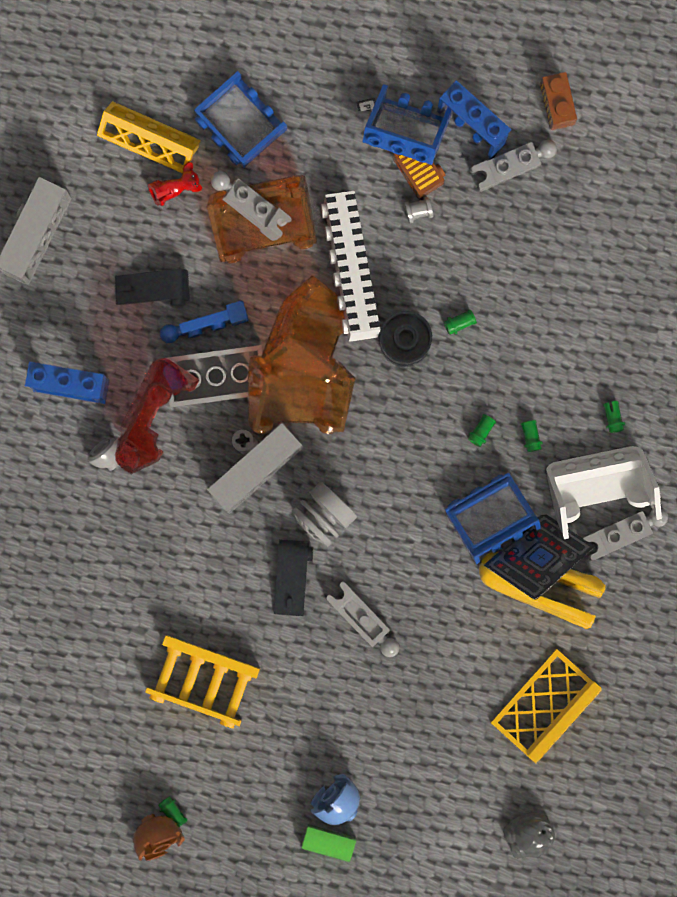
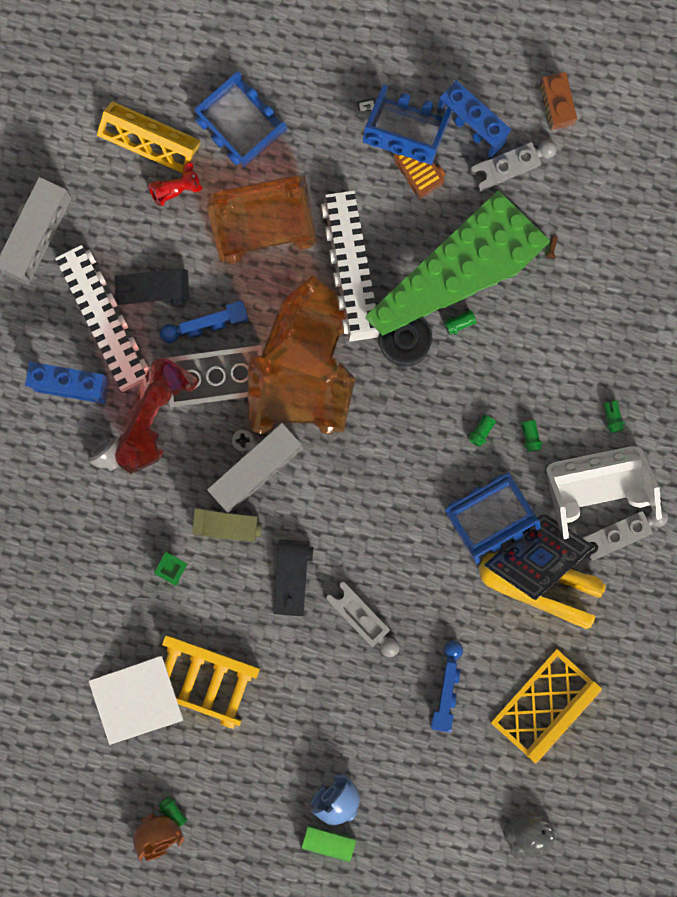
light grey plate [210,171,292,241] -> none
light grey wheel [291,481,357,547] -> none
light grey bush [404,196,433,224] -> none
none -> white brick [55,245,150,392]
none -> white sticker [89,656,183,745]
none -> green panel [154,552,188,586]
none -> olive arch [192,509,262,542]
none -> bright green wing [365,190,550,335]
none -> blue plate [431,640,463,732]
none -> reddish brown piece [545,236,558,259]

